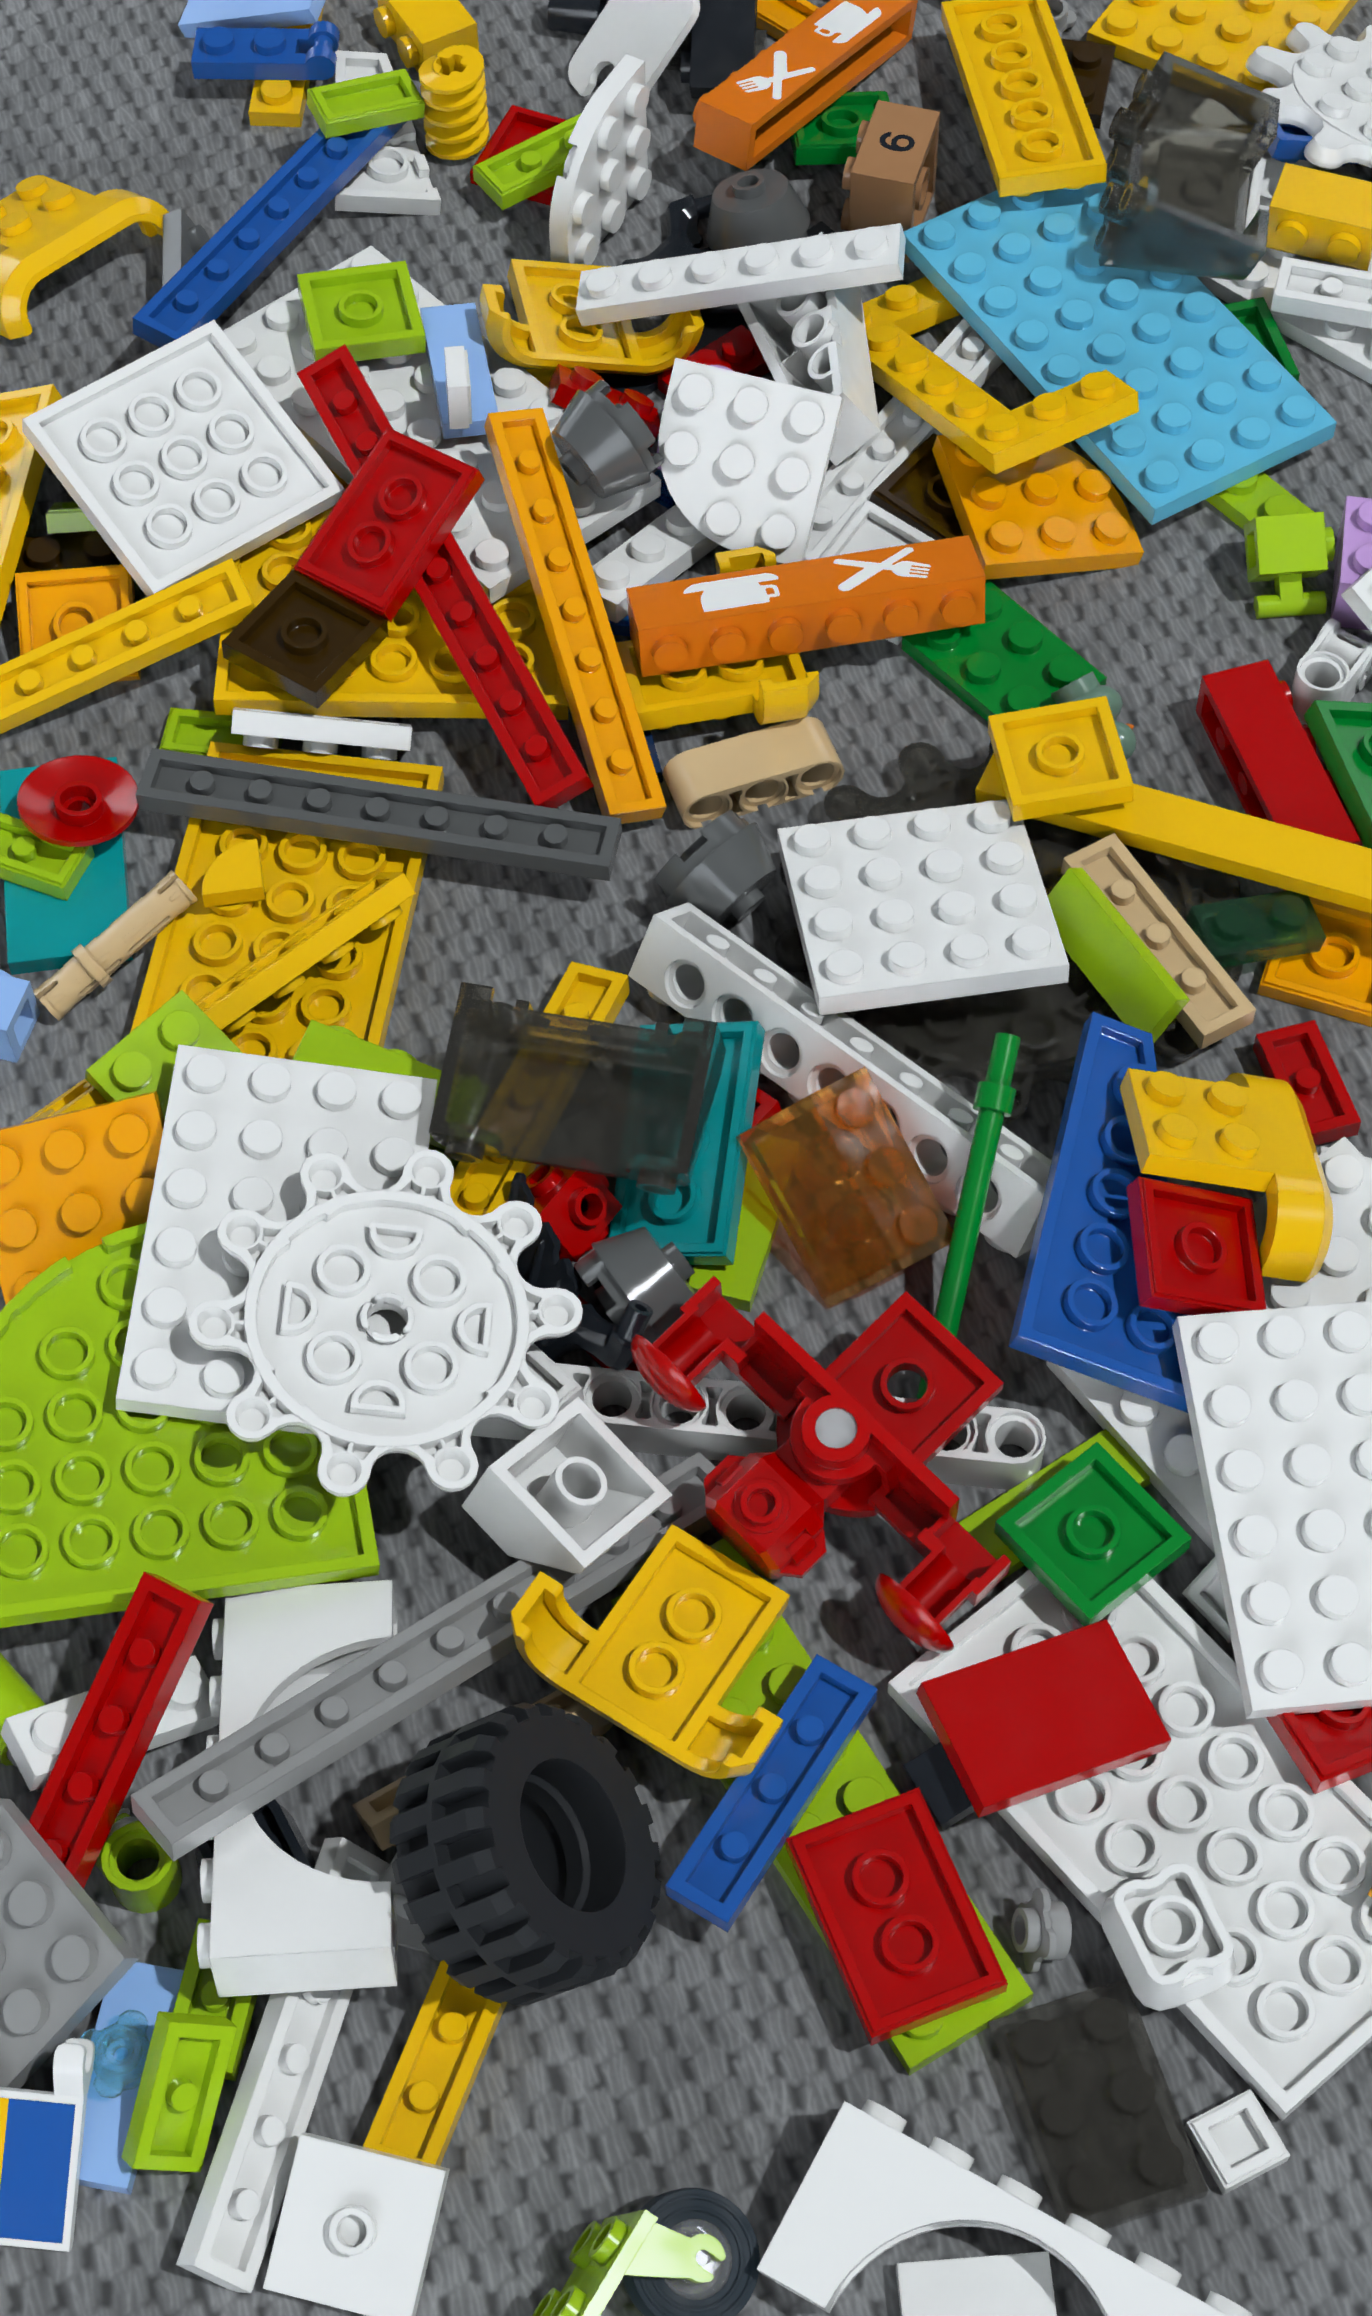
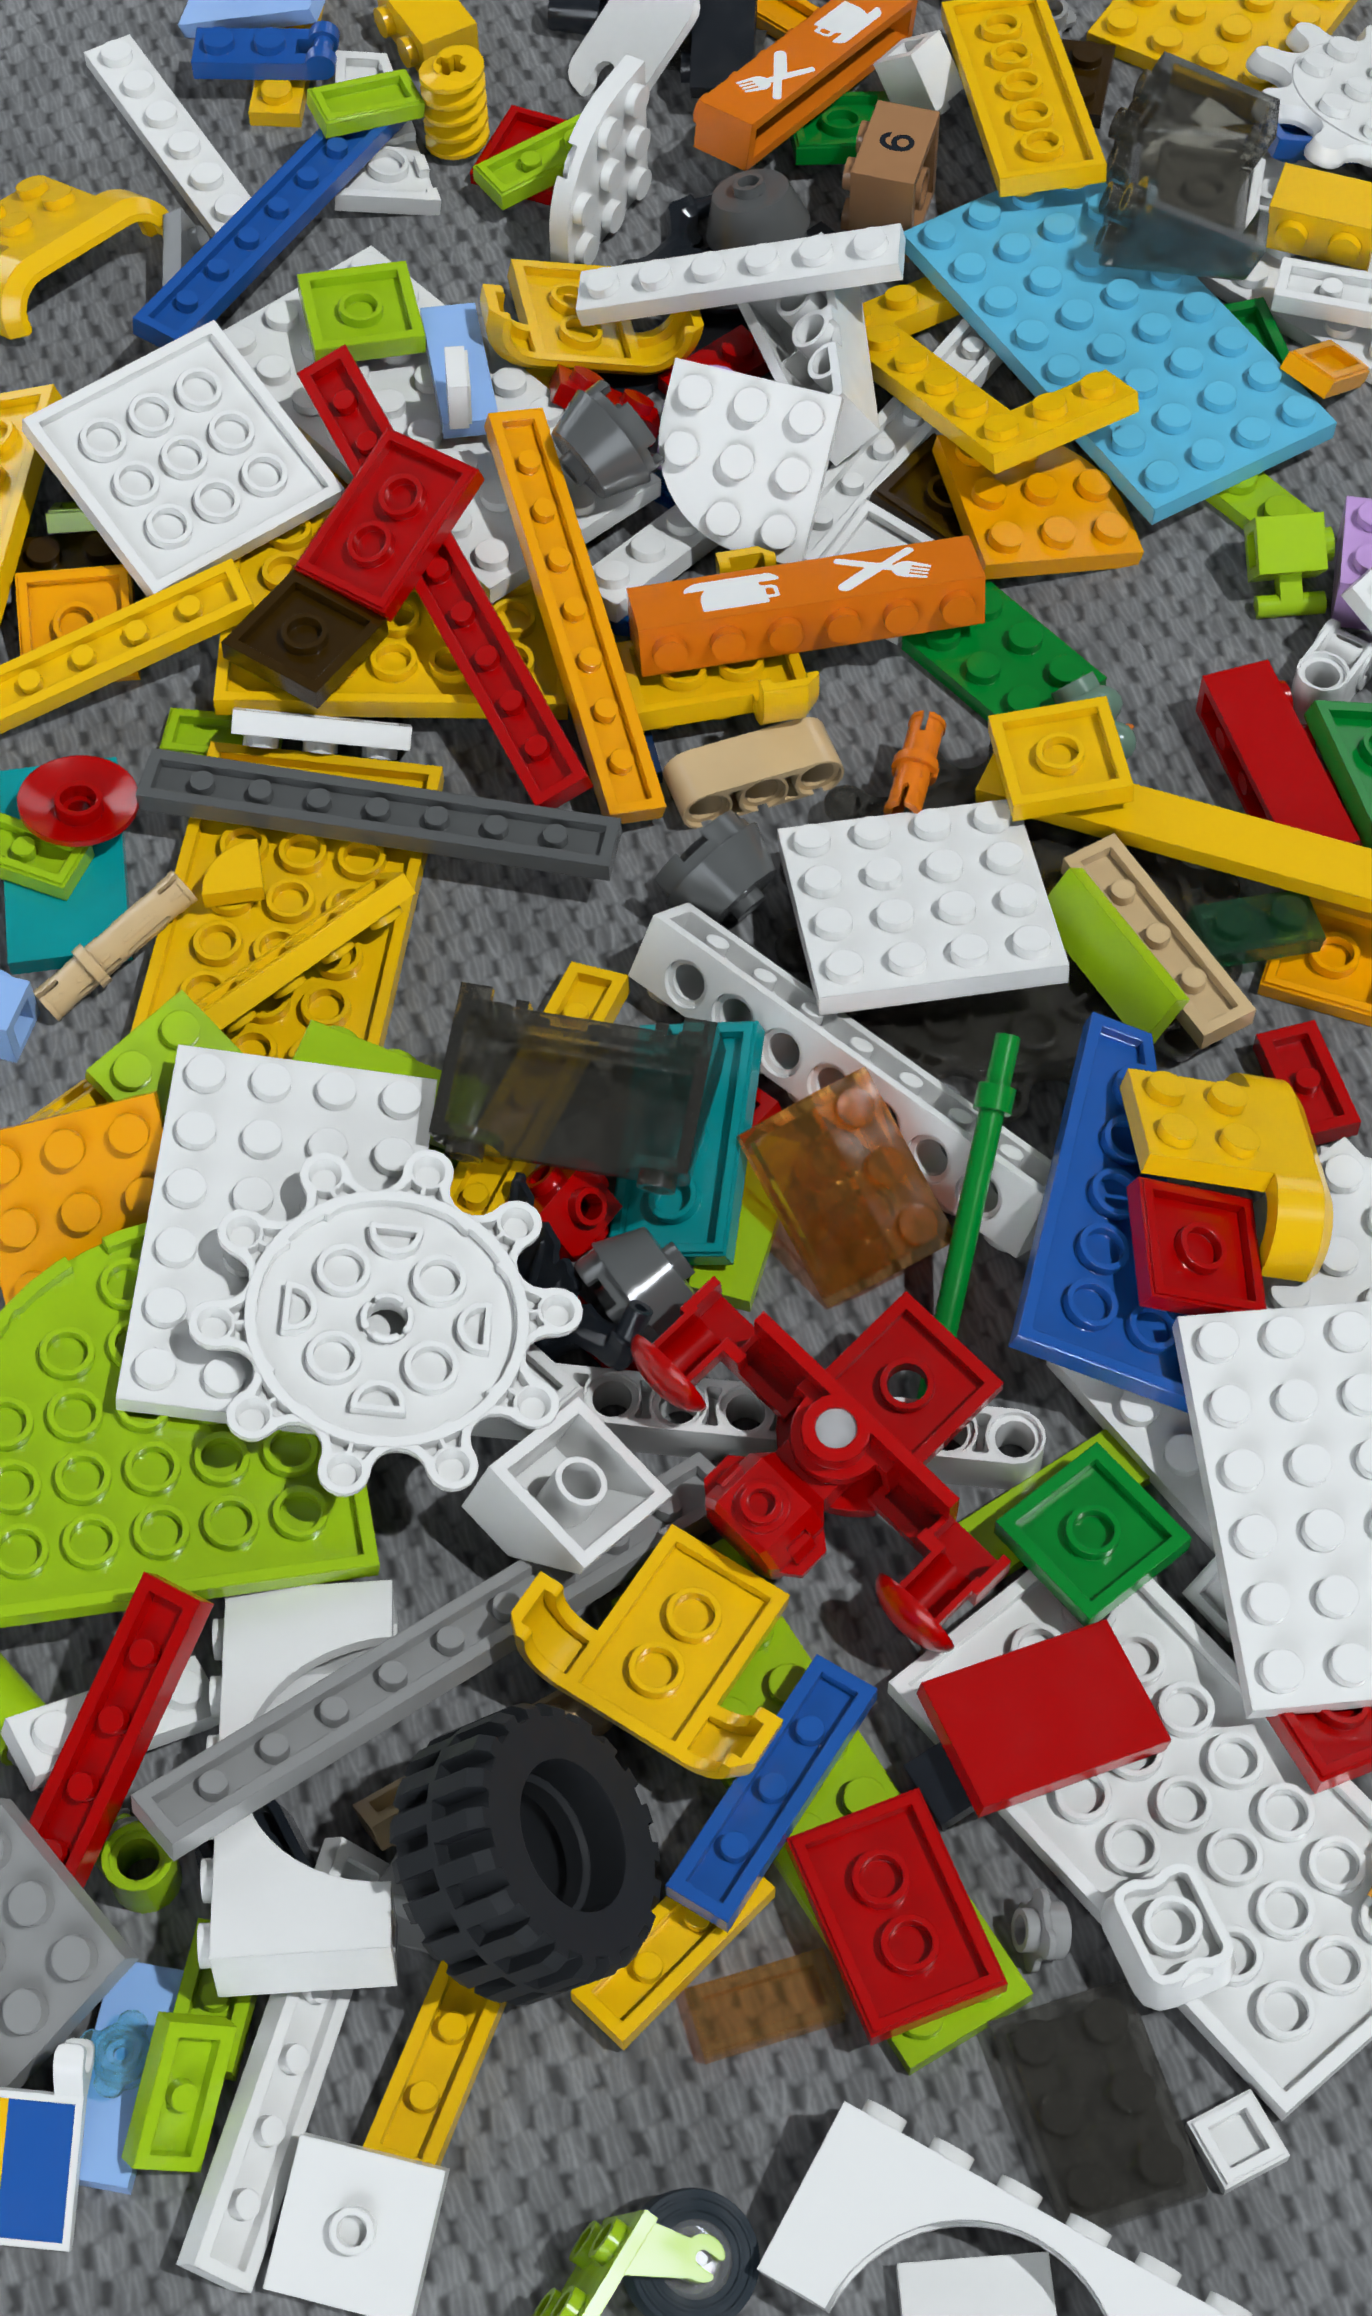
none -> white plate [84,34,251,237]
none -> yellow plate [570,1877,775,2051]
none -> clear orange tile [684,1947,846,2064]
none -> white brick [873,30,964,115]
none -> orange pin [883,710,947,815]
none -> light orange tile [1280,340,1370,399]

